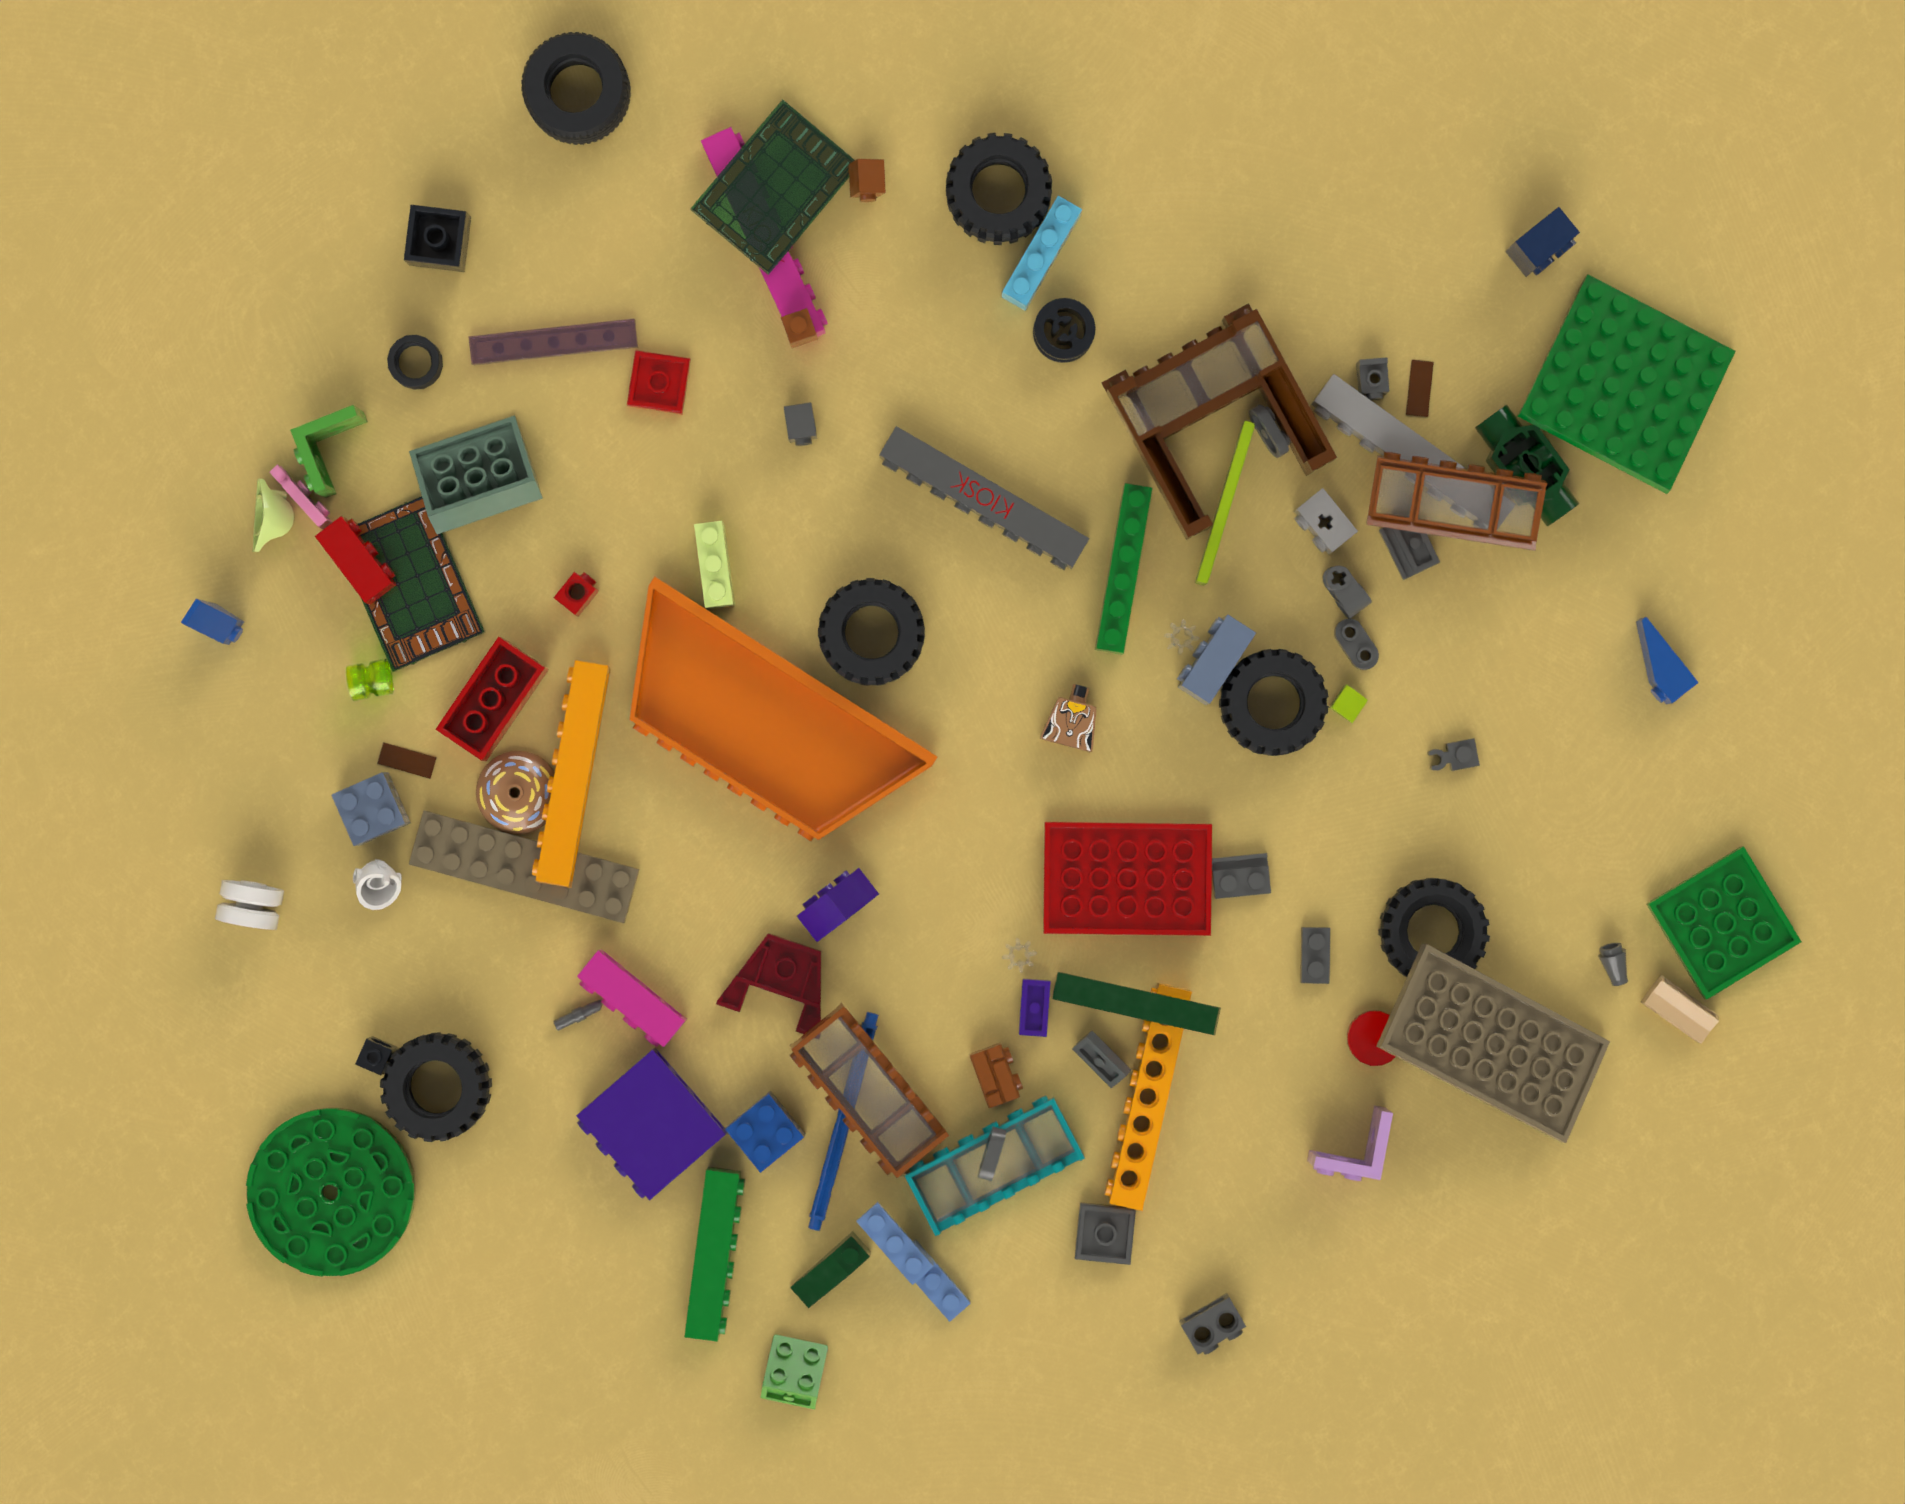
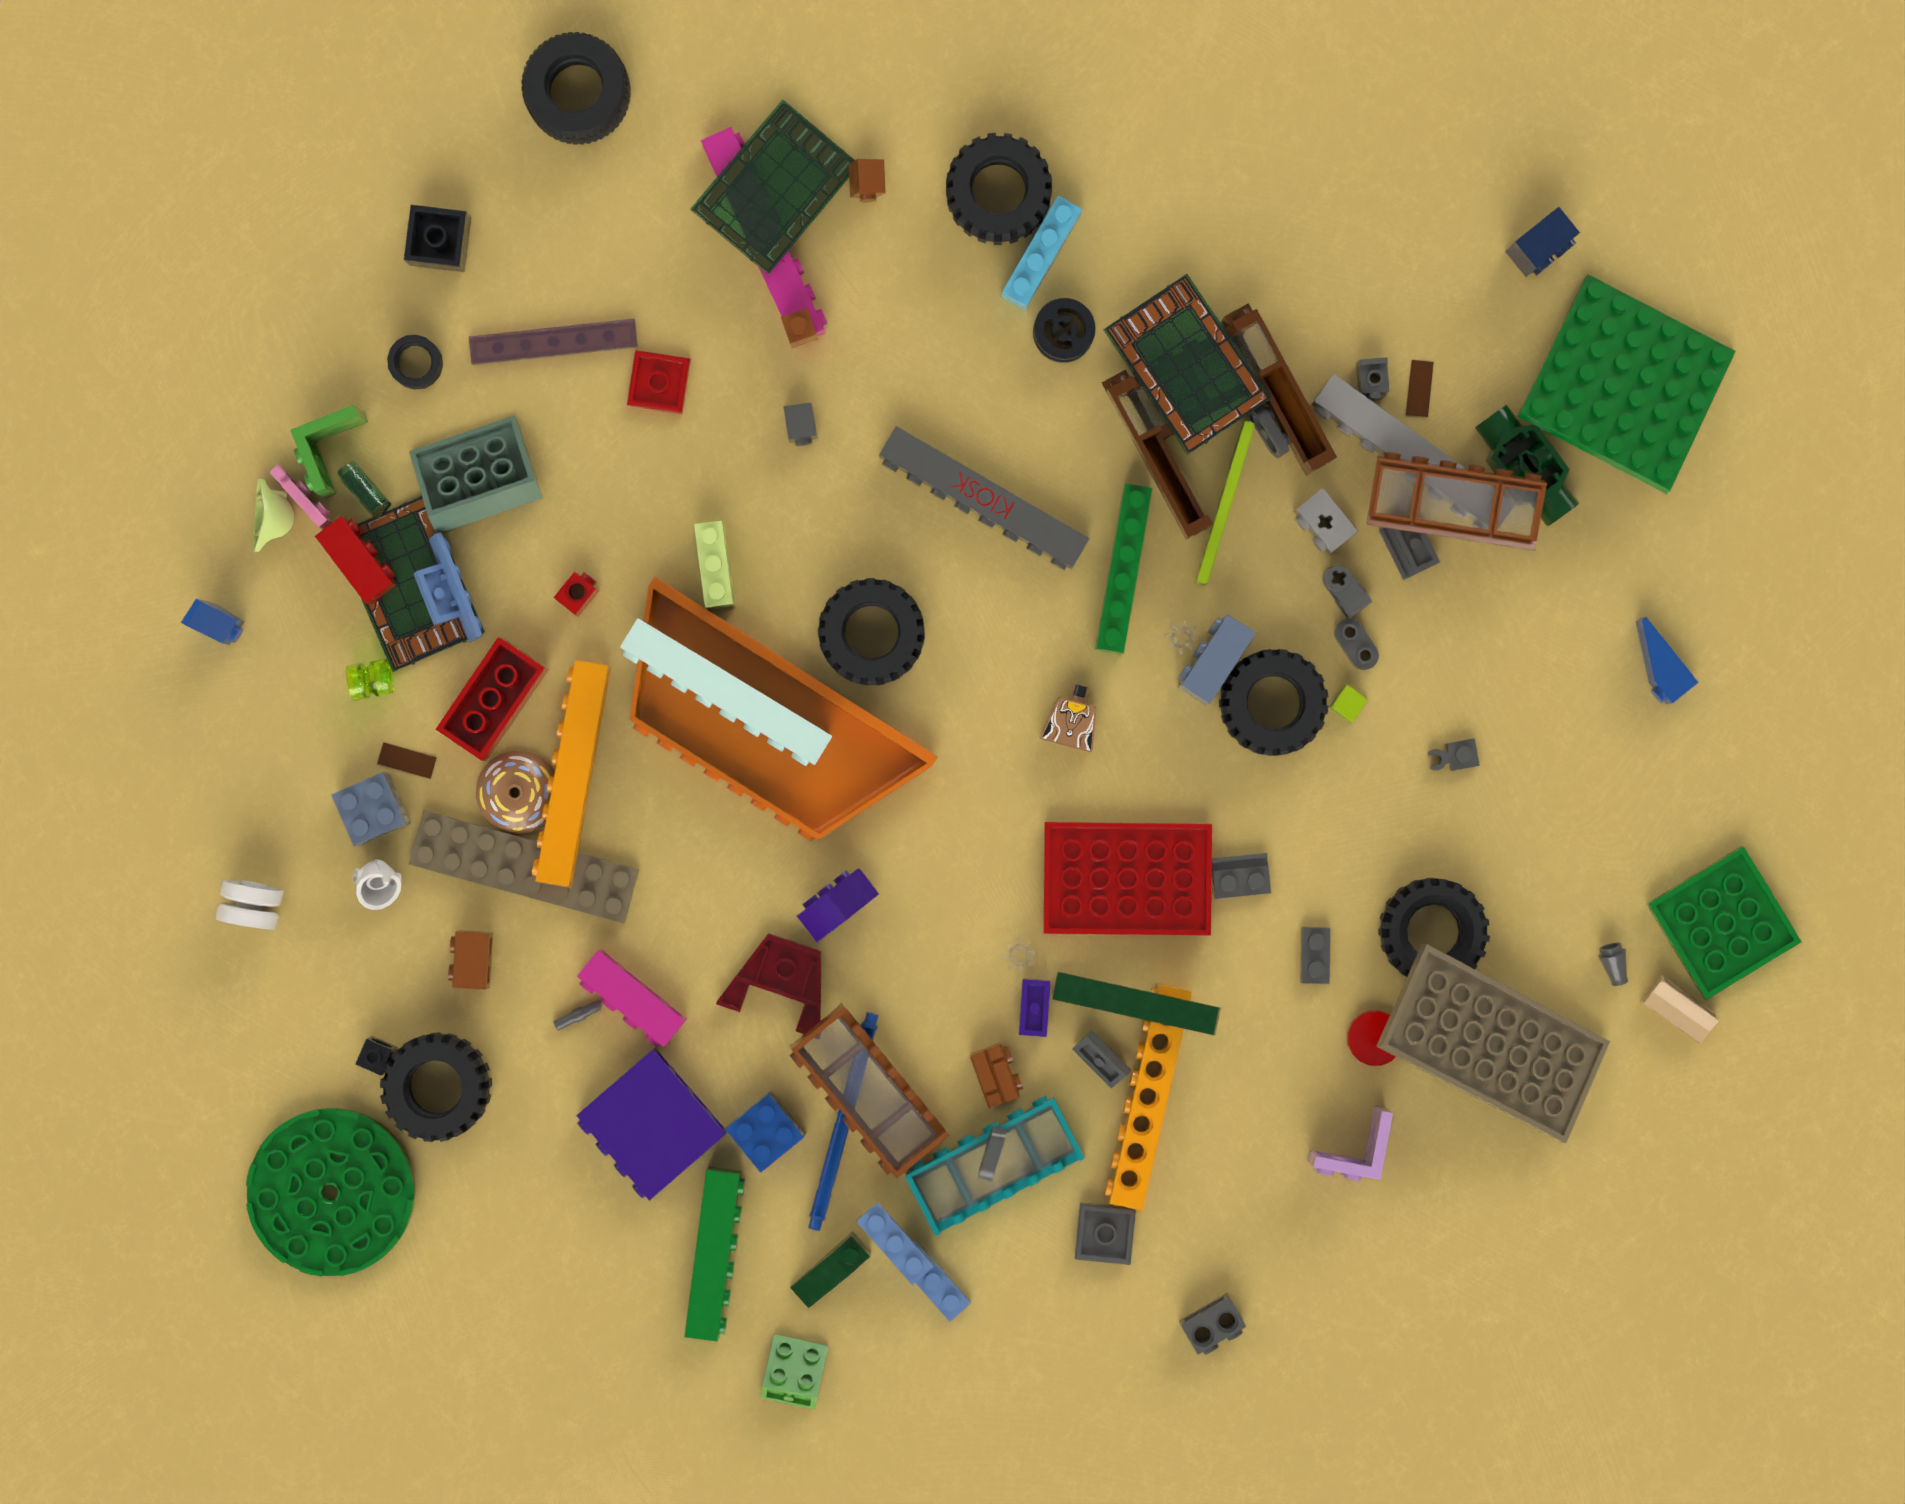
none -> clear green brick [337,461,391,520]
none -> medium blue bracket [414,532,482,642]
none -> dark orange brick [448,930,493,990]
none -> light aqua brick [620,618,832,766]
none -> piece [1103,274,1272,455]

